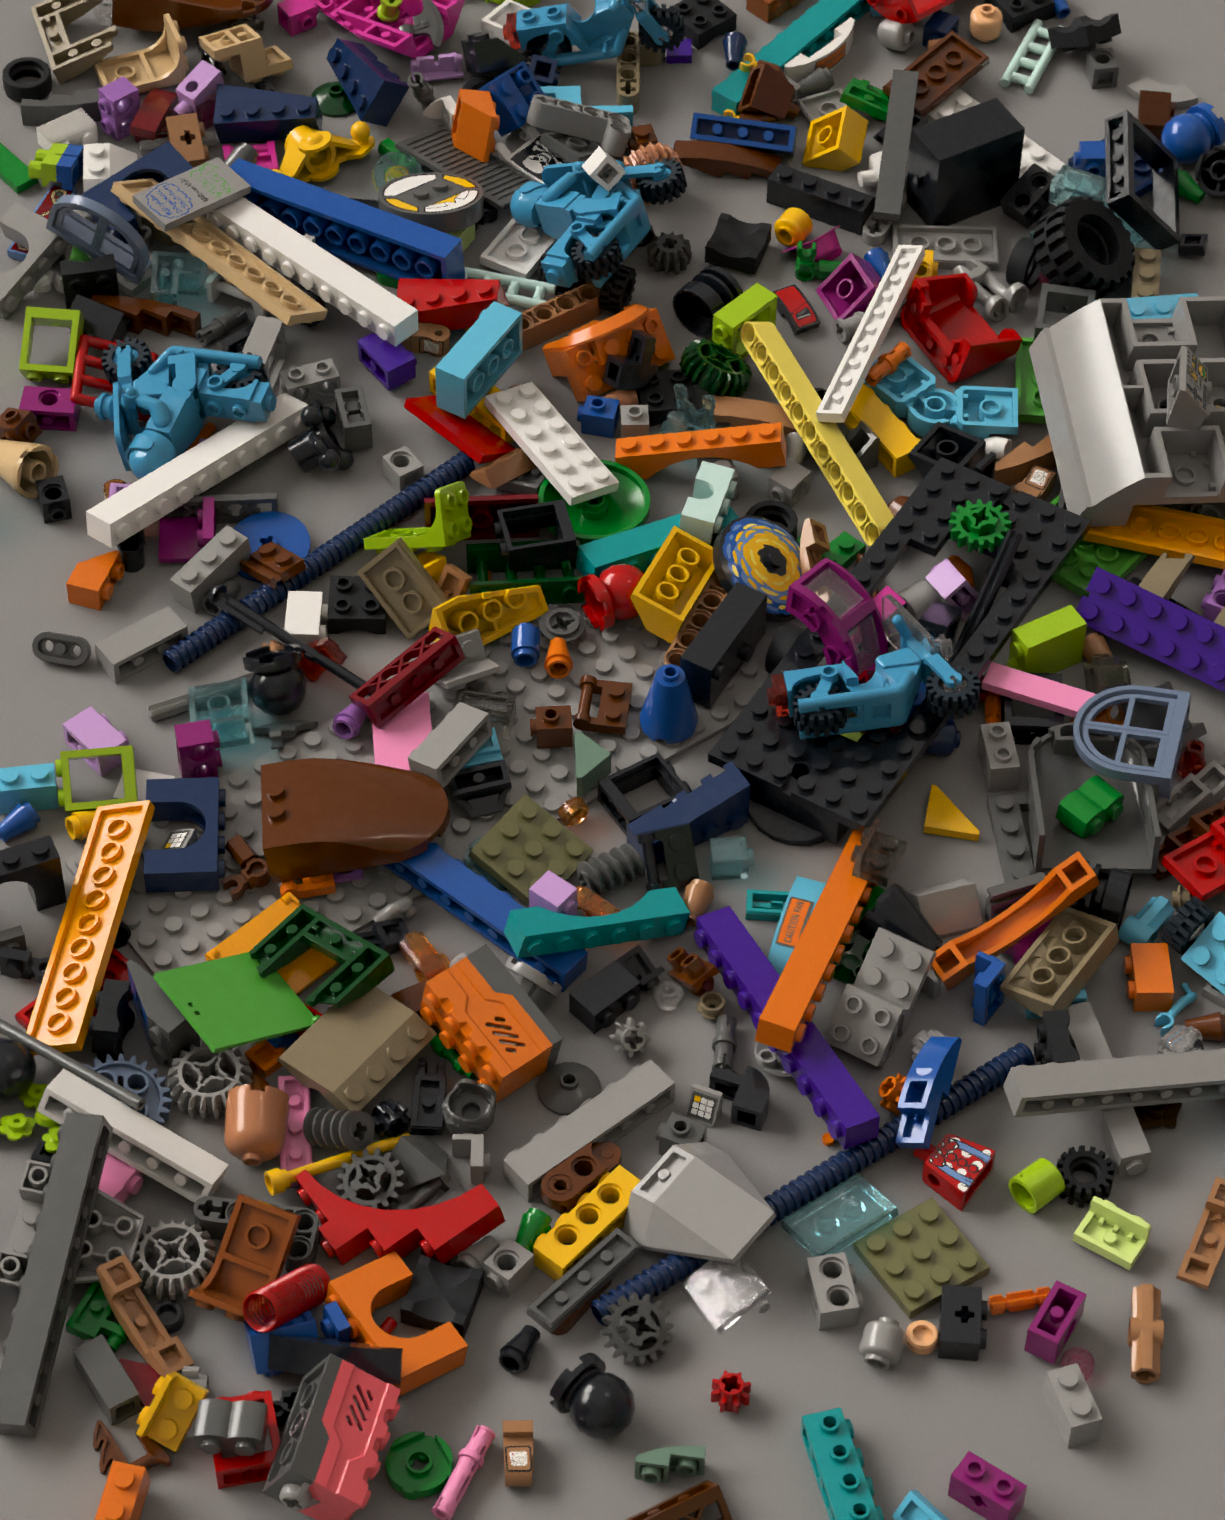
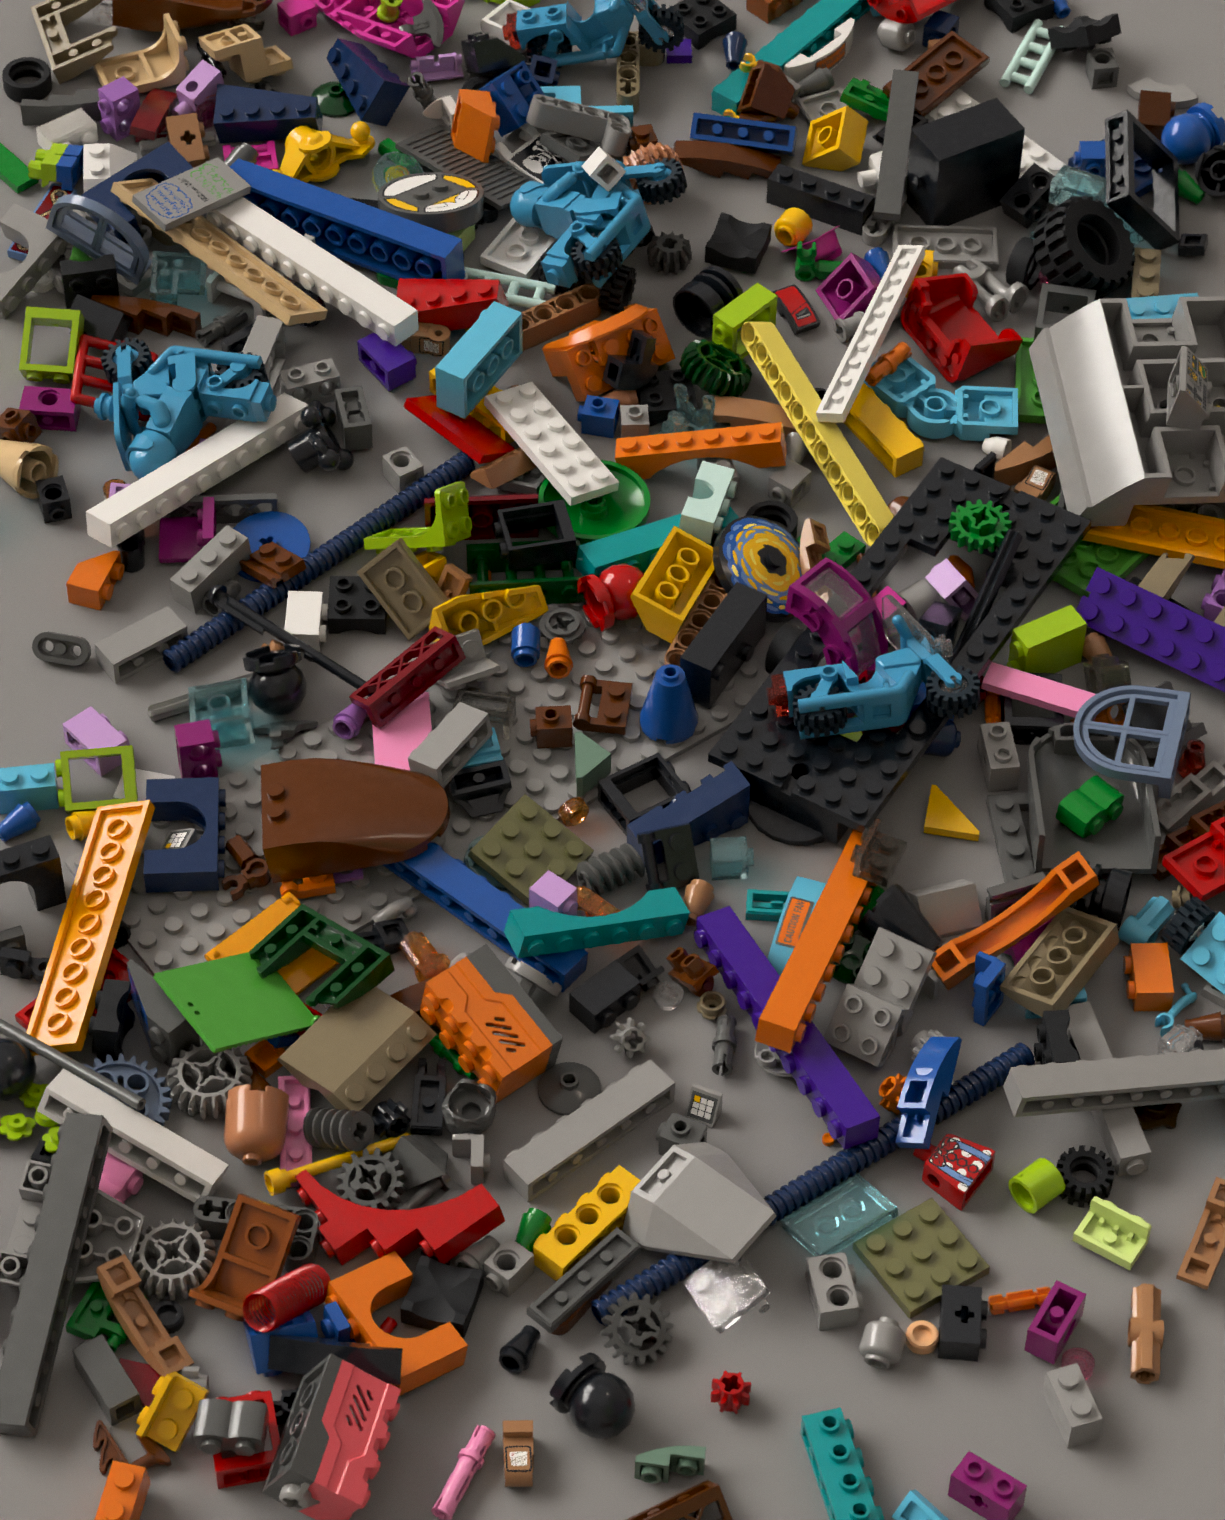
clear red bracket [295,636,347,682] -> none
green plate [385,1431,453,1500] -> none
reddish brown piece [541,1141,621,1214] -> none
black brick [709,1066,770,1132] -> none
dark grey slope [845,420,880,471] -> none
black slope [909,421,986,478] -> none
light nougat head [969,4,1003,43] -> none

